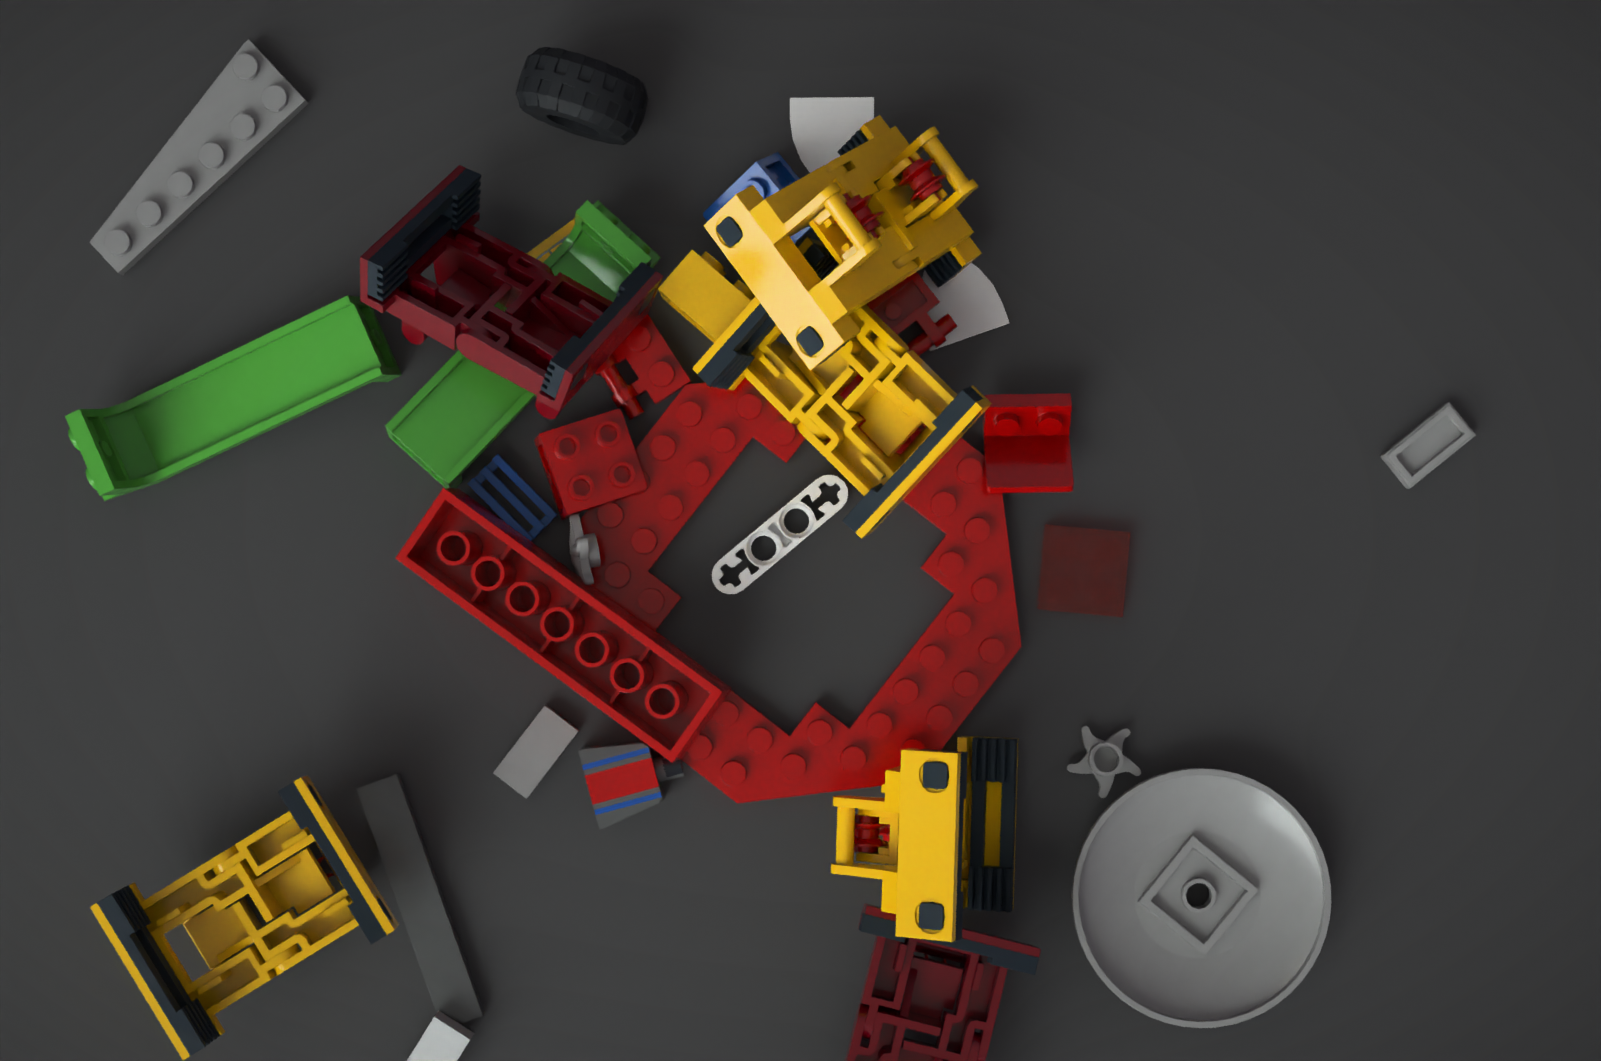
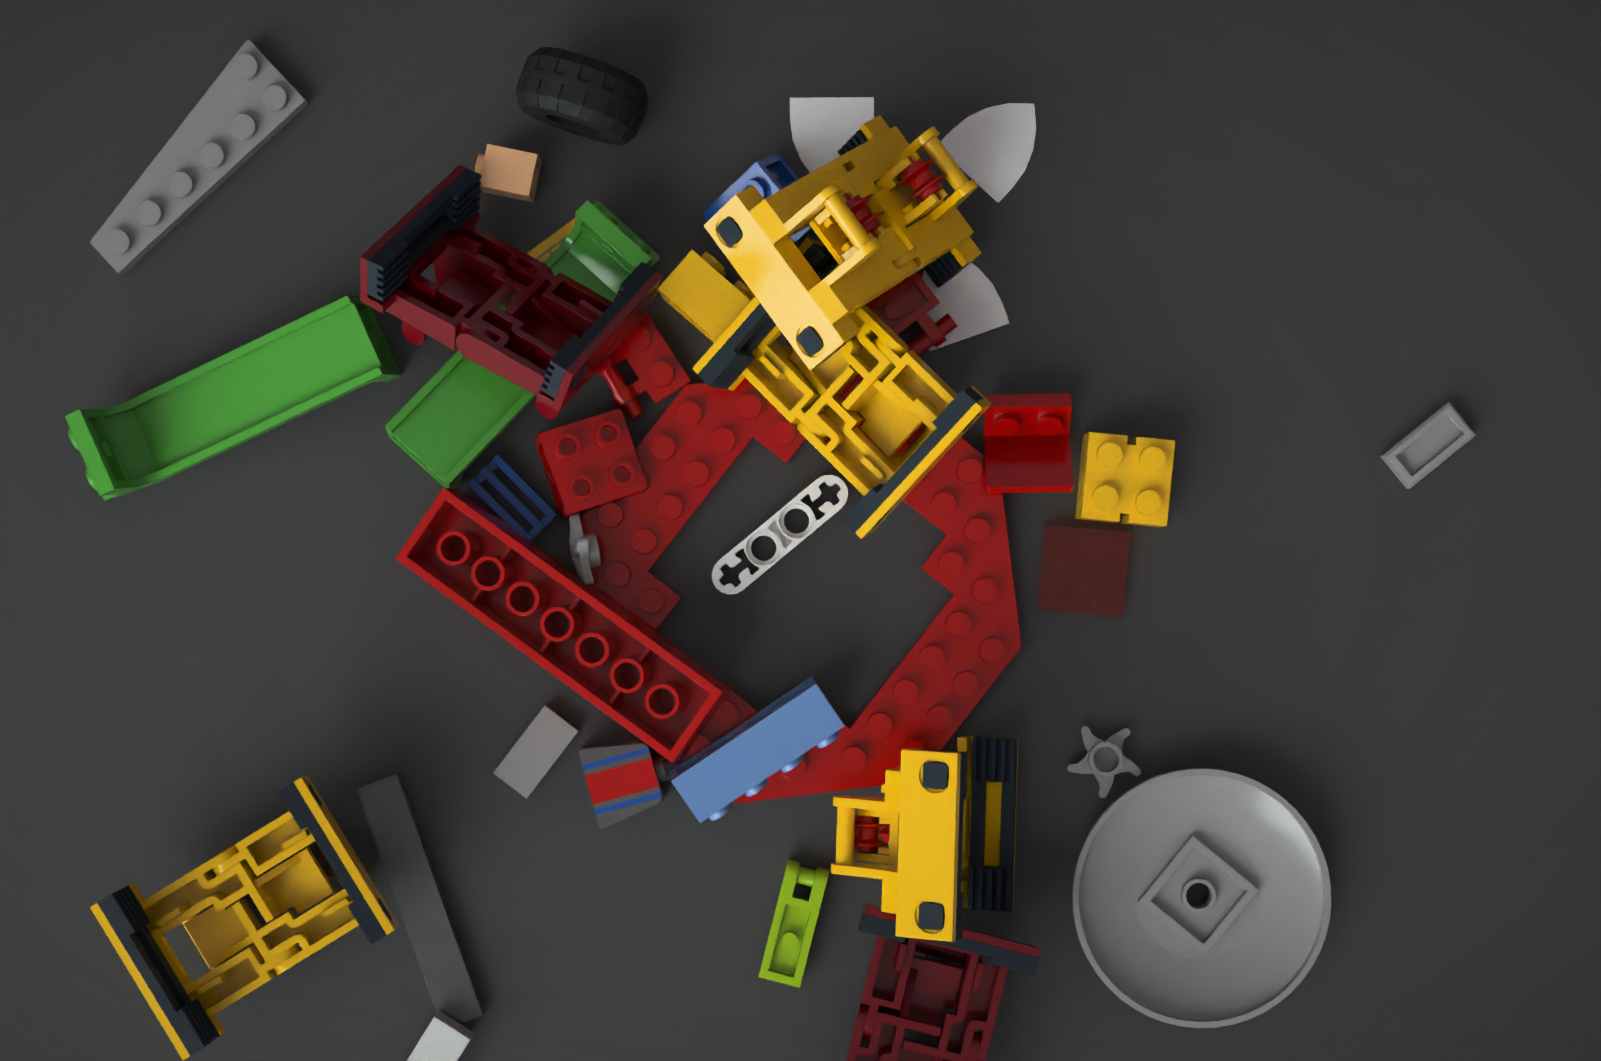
none -> light nougat brick [475,144,542,203]
none -> medium blue brick [669,676,845,823]
none -> lime plate [758,859,829,988]
none -> white sticker [941,103,1036,203]
none -> yellow piece [1075,432,1175,527]

